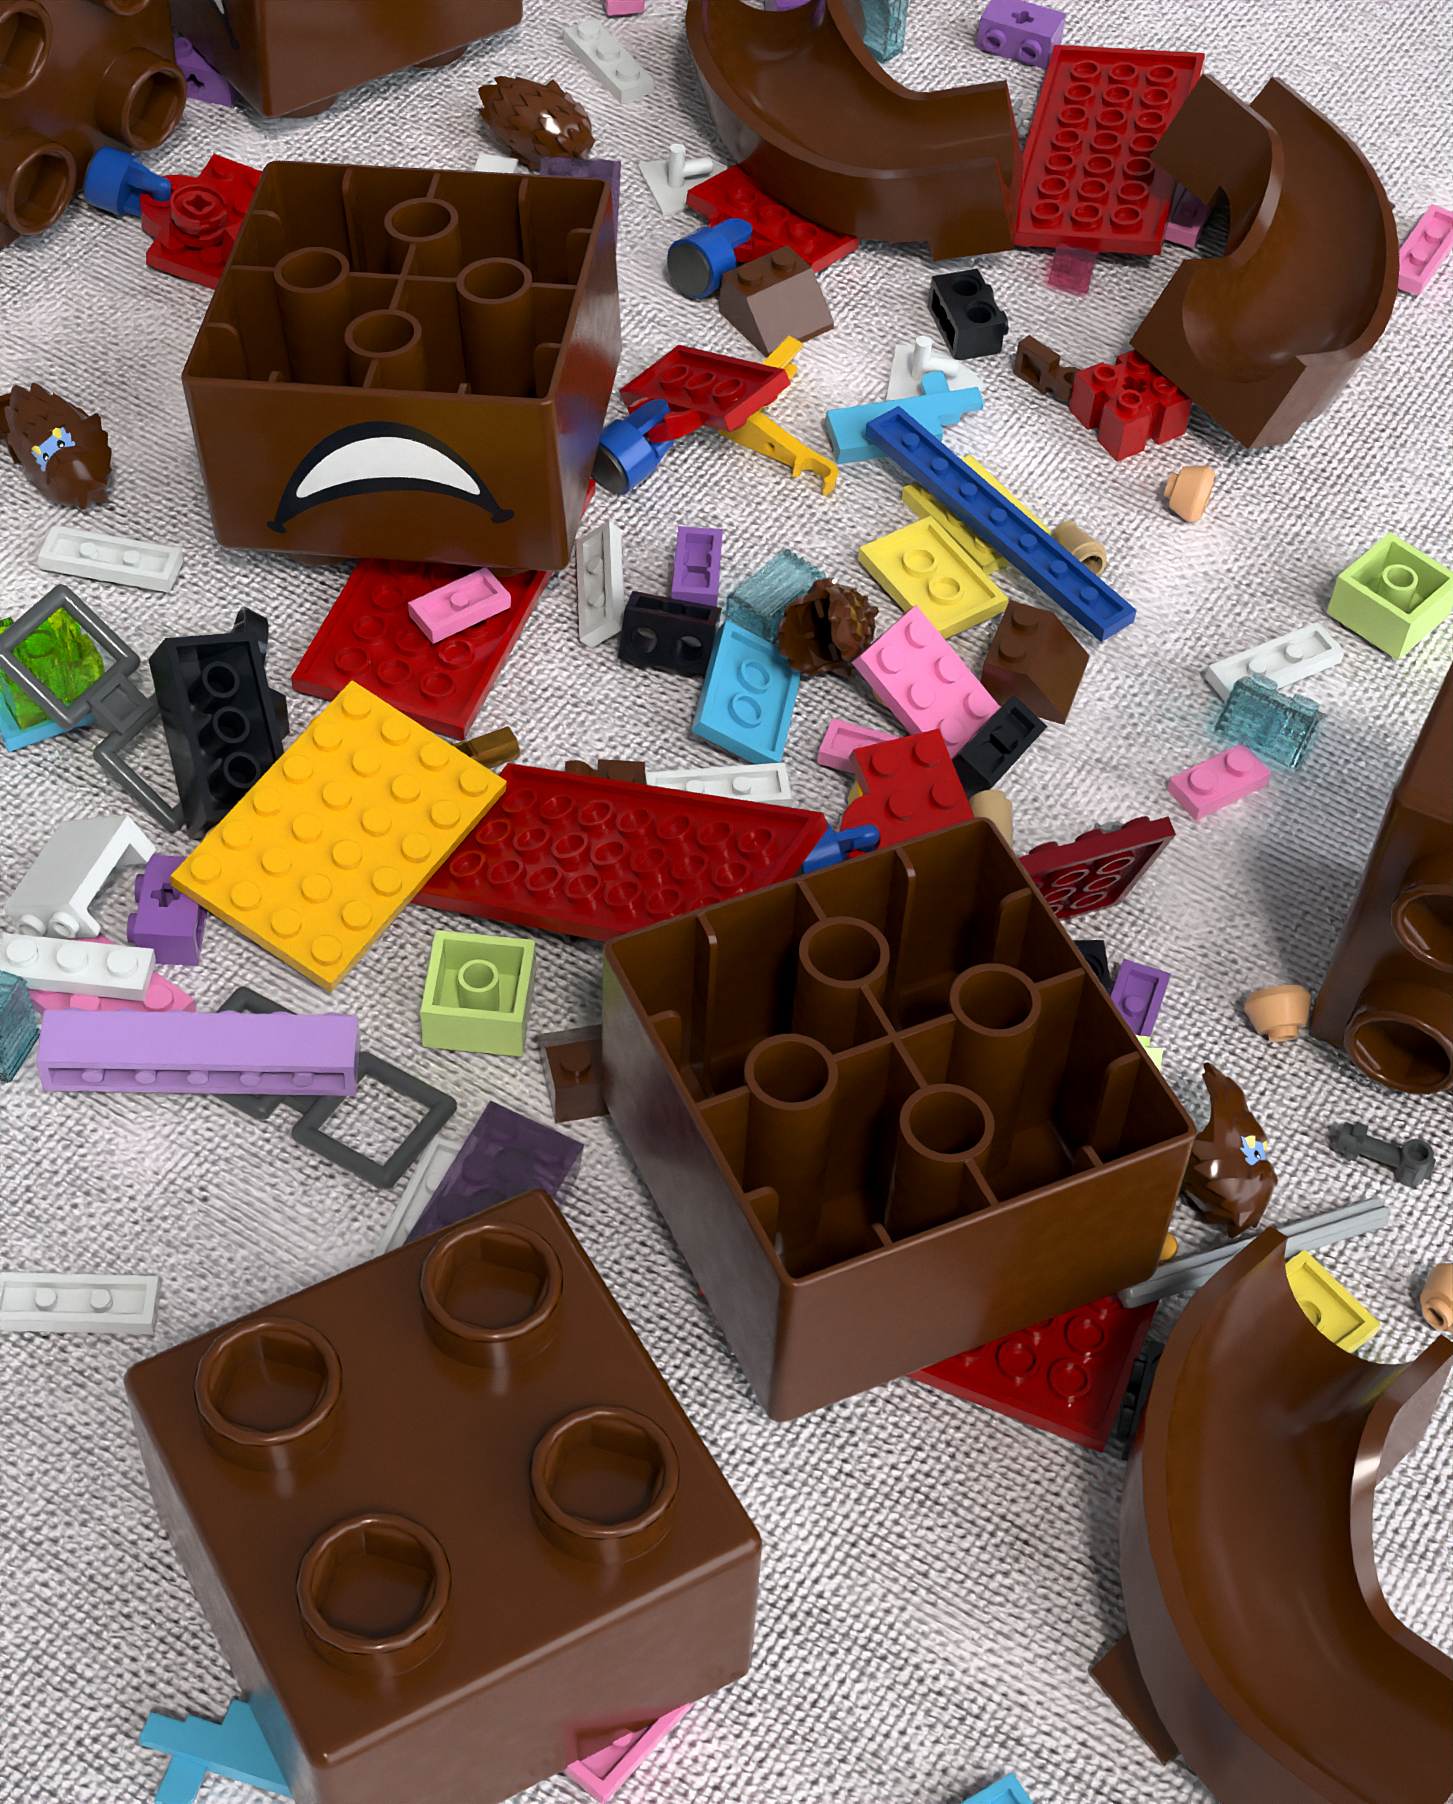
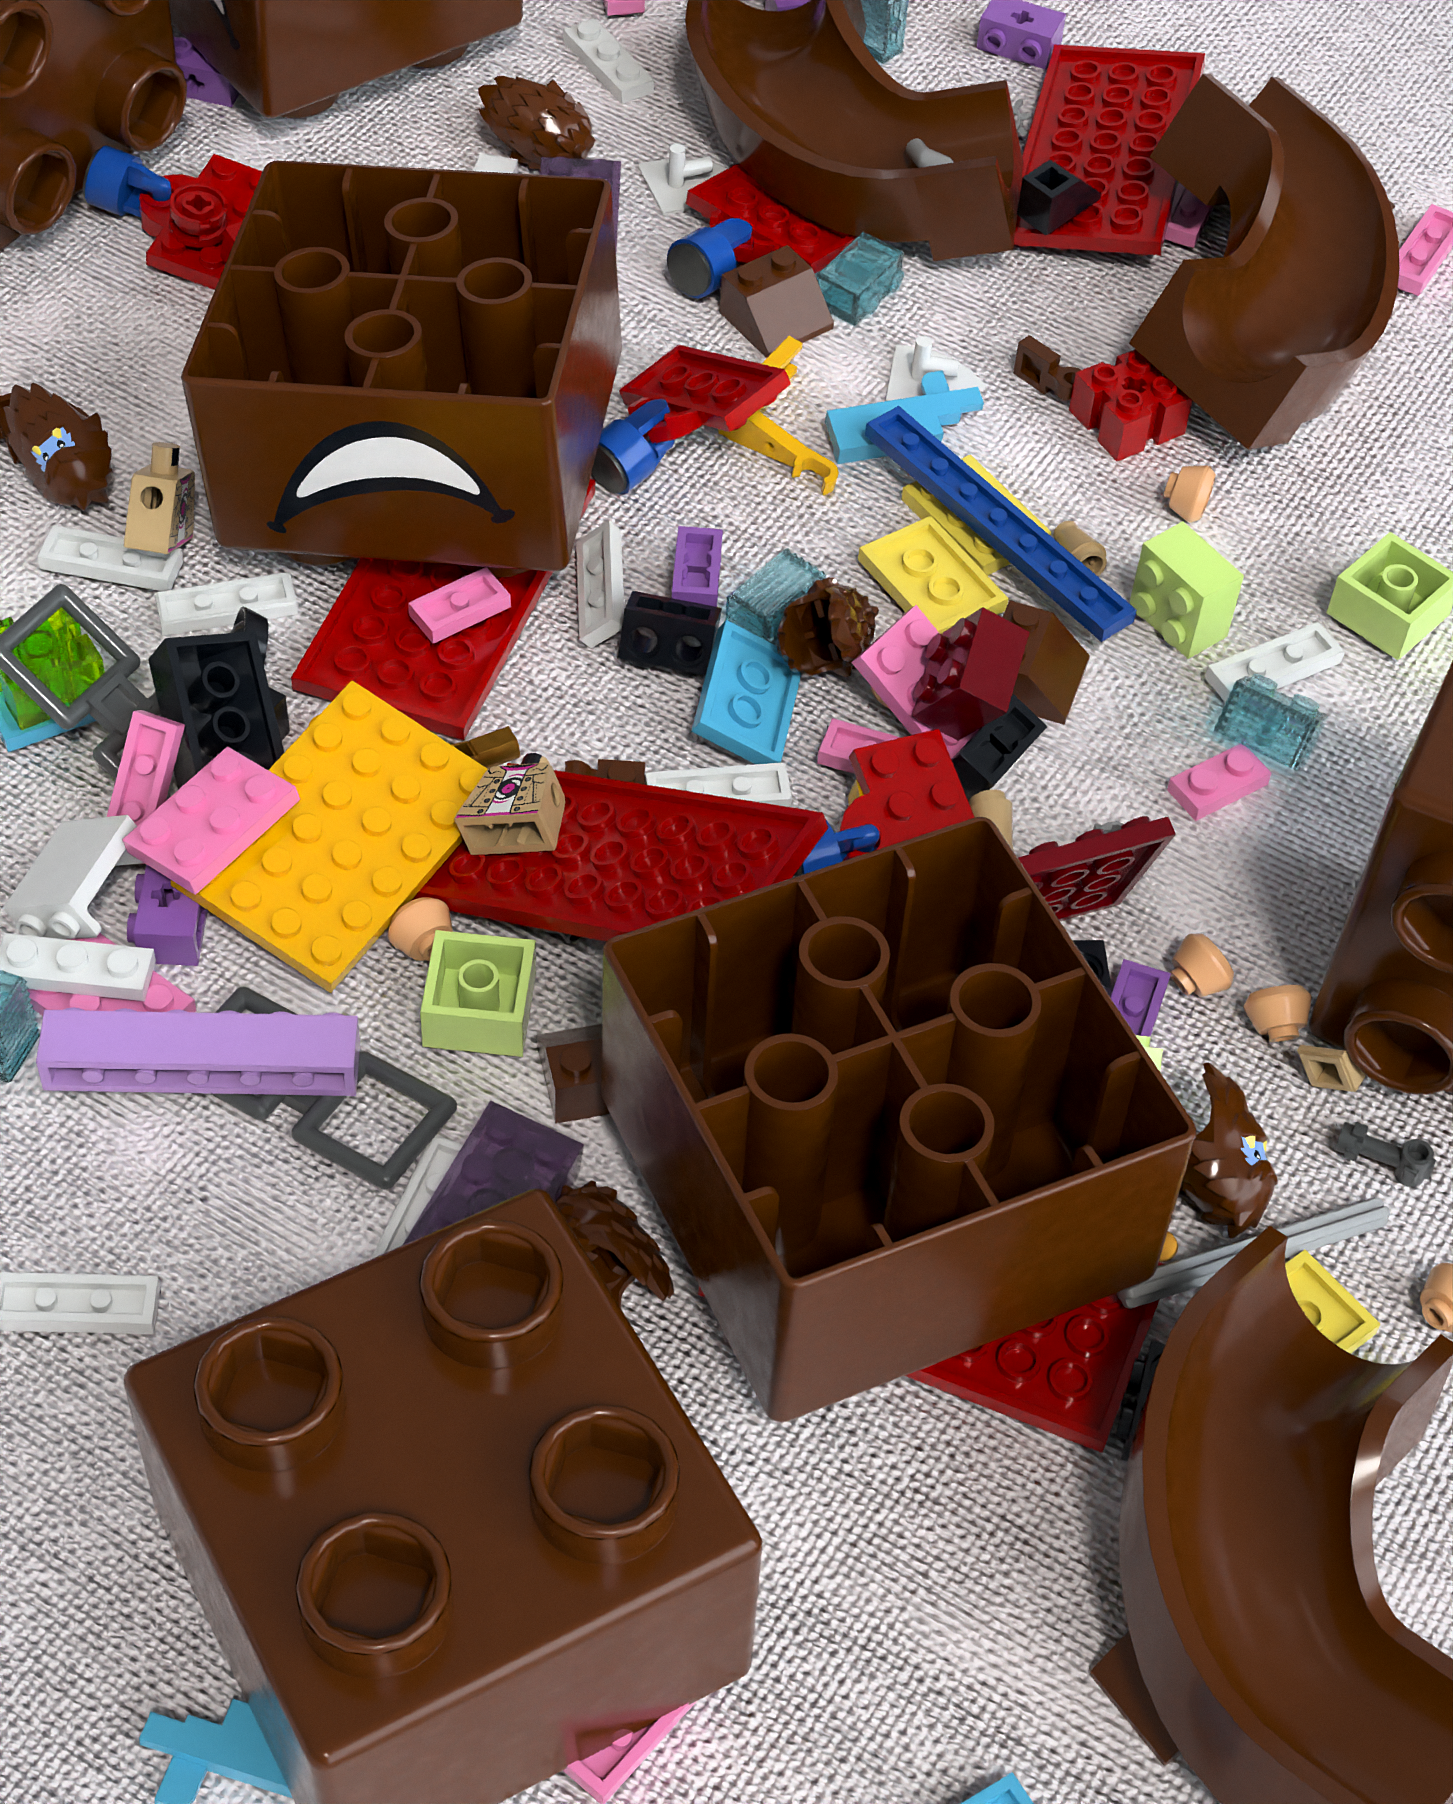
black brick [927,268,1009,361] -> none
clear pink tile [1048,242,1099,294] -> none
none -> bright pink plate [107,710,185,865]
none -> bright pink plate [122,746,300,895]
none -> tan torso [124,442,195,554]
none -> white tile [155,572,298,636]
none -> light nougat cone [388,897,453,961]
none -> tan torso [454,753,566,855]
none -> reddish brown head [555,1180,674,1308]
none -> clear light blue brick [817,232,904,326]
none -> light grey arm [906,138,953,168]
none -> dark red brick [912,607,1030,741]
none -> black slope [1017,160,1101,235]
none -> yellowish green brick [1129,521,1244,659]
none -> light nougat cone [1170,934,1234,997]
none -> tan slope [1297,1045,1366,1092]

